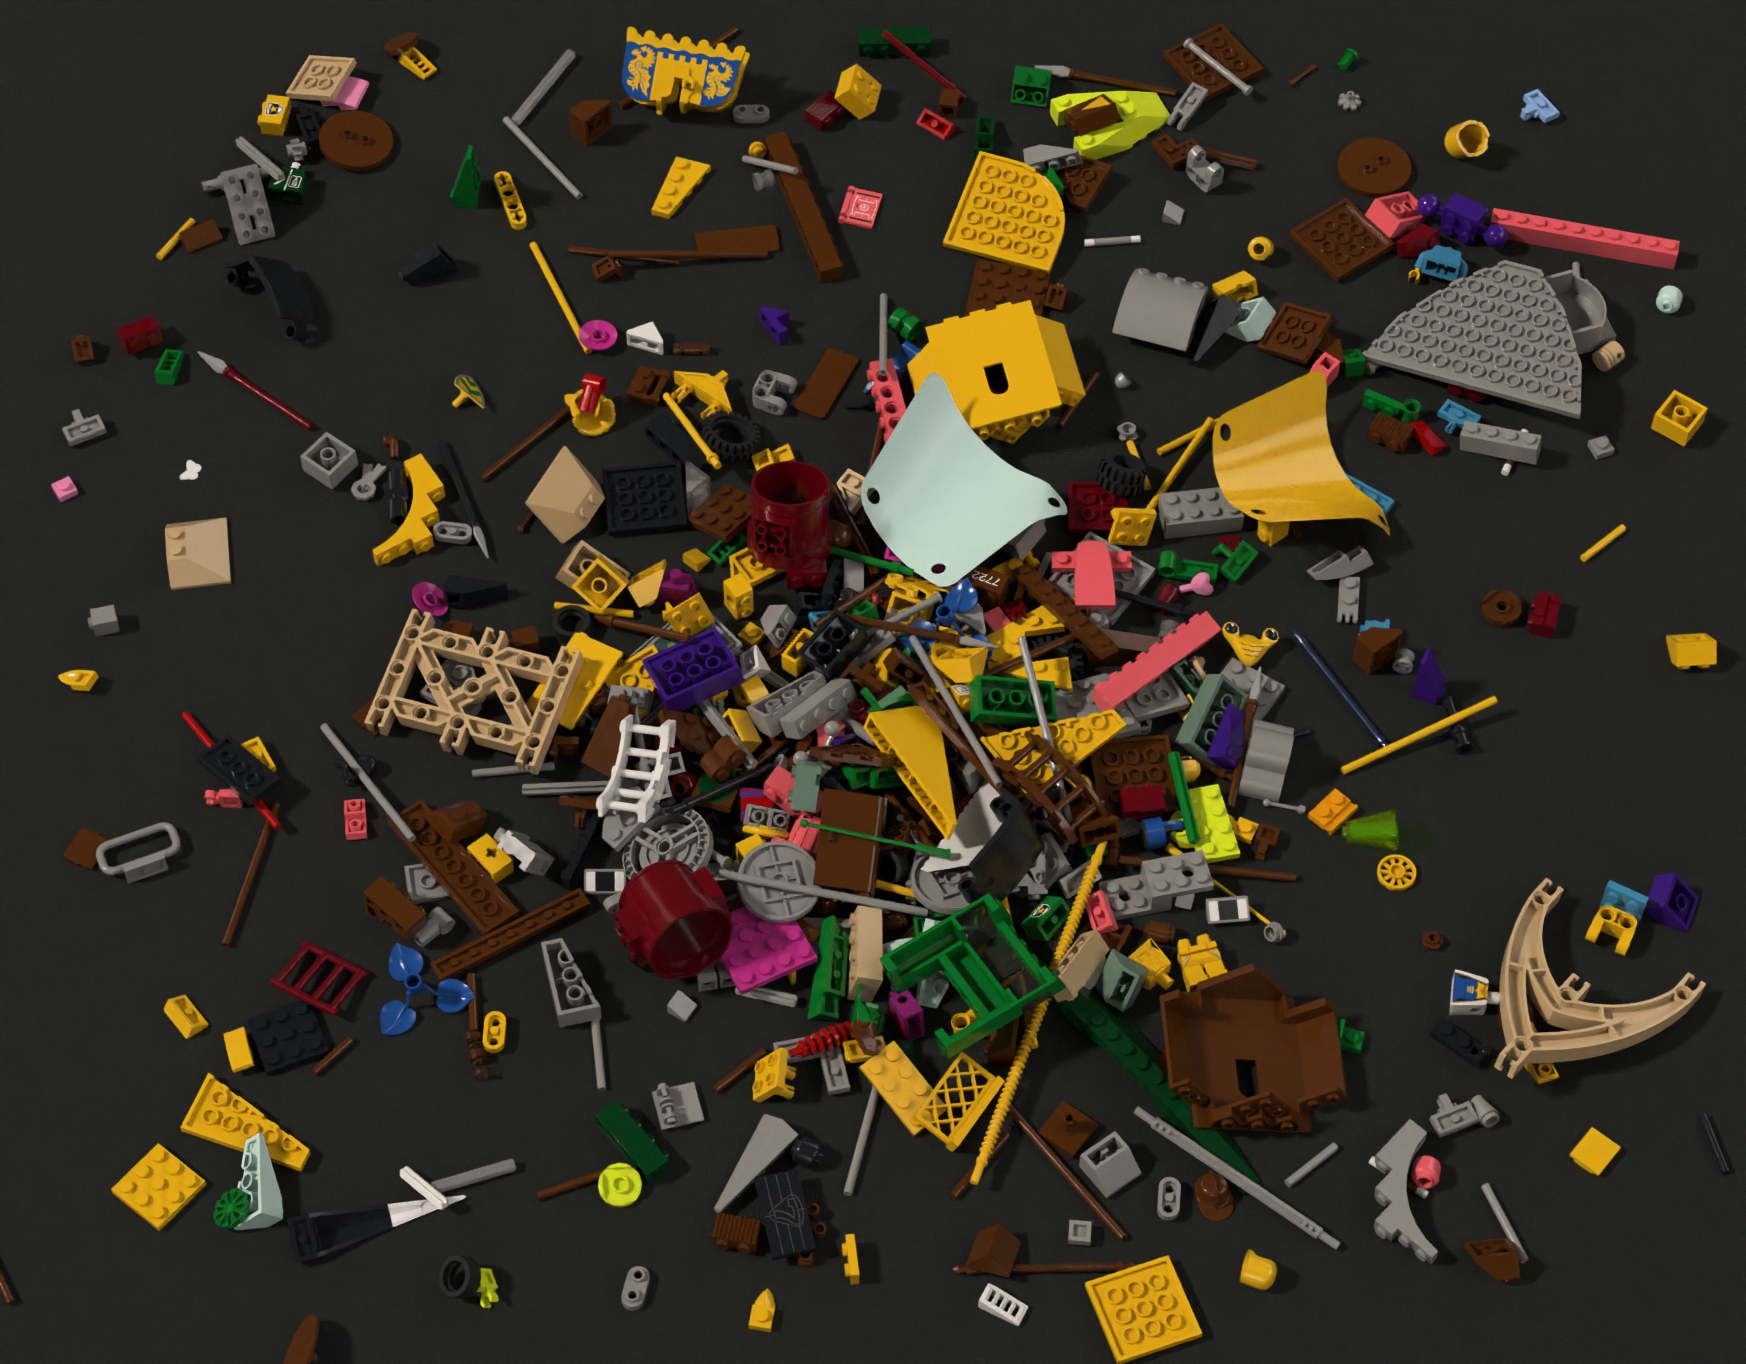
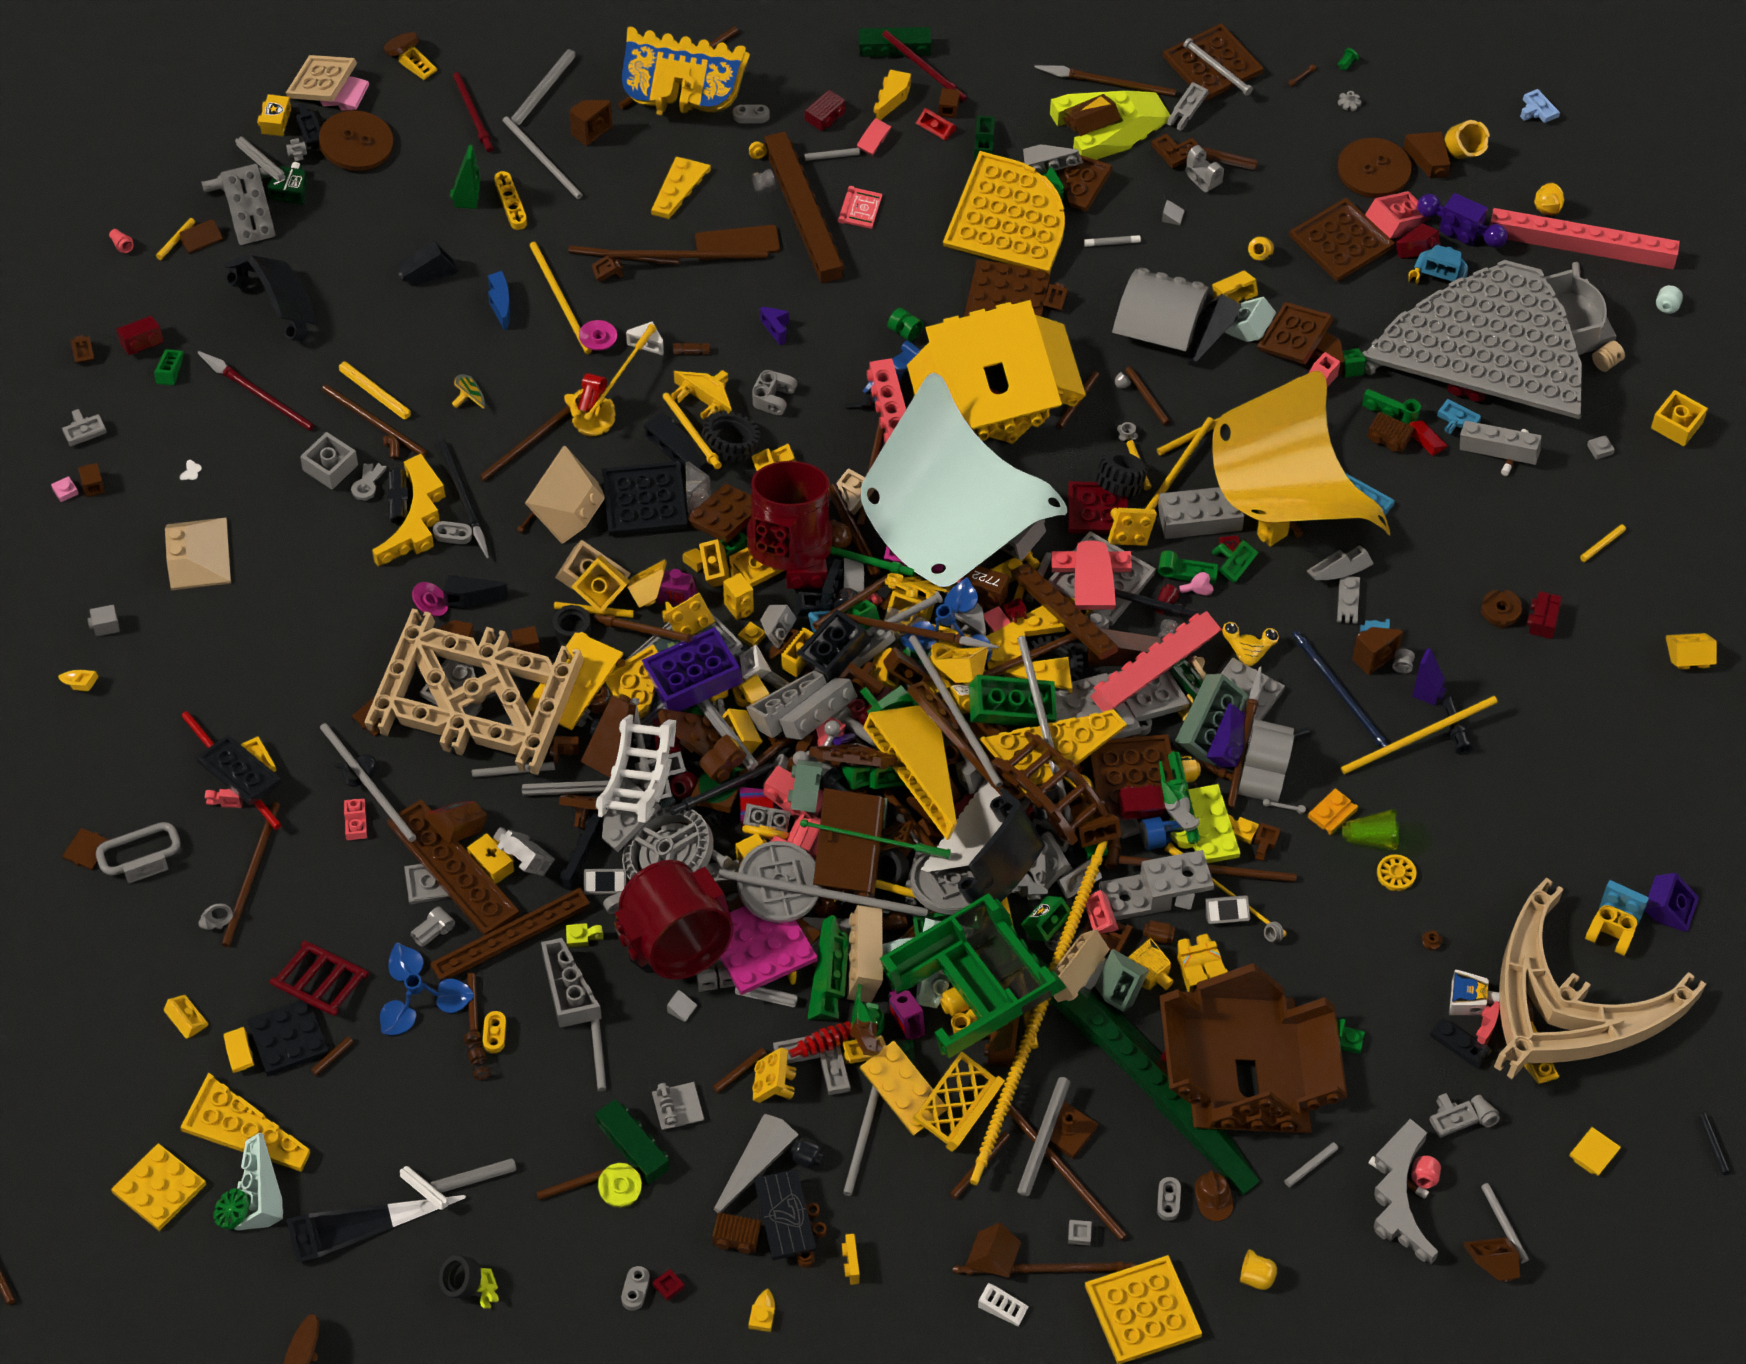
reddish brown wedge [363,876,427,940] -> none
light grey plate [607,685,652,710] -> none
reddish brown plate [626,365,672,406] -> none
light grey bar [742,155,798,175] -> none
reddish brown piece [793,348,858,420] -> none
yellow brick [834,64,882,120] -> none
light grey piece [879,293,887,376] -> none
green slope [1010,65,1053,107] -> none
light grey slope [1079,1131,1141,1198] -> none
light grey axle [1134,1106,1341,1250] -> none
none -> reddish brown brick [78,463,105,497]
none -> coral cone [109,229,134,253]
none -> light grey piece [198,904,233,930]
none -> reddish brown piece [322,384,428,457]
none -> yellow axle [339,361,411,420]
none -> dark red bar [453,72,493,153]
none -> blue slope [488,271,510,330]
none -> neon yellow plate [566,923,603,948]
none -> yellow piece [584,324,657,421]
none -> dark red plate [653,1269,685,1301]
none -> yellow brick [699,539,730,588]
none -> light grey bar [804,148,860,161]
none -> coral slope [857,118,891,156]
none -> yellow slope [874,70,911,120]
none -> yellow head [940,987,970,1016]
none -> light grey axle [1017,1077,1070,1196]
none -> reddish brown bar [1125,366,1170,426]
none -> animal [1159,761,1199,832]
none -> reddish brown slope [1403,131,1450,178]
none -> coral slope [1476,1001,1500,1045]
none -> yellow piece [1534,183,1564,216]

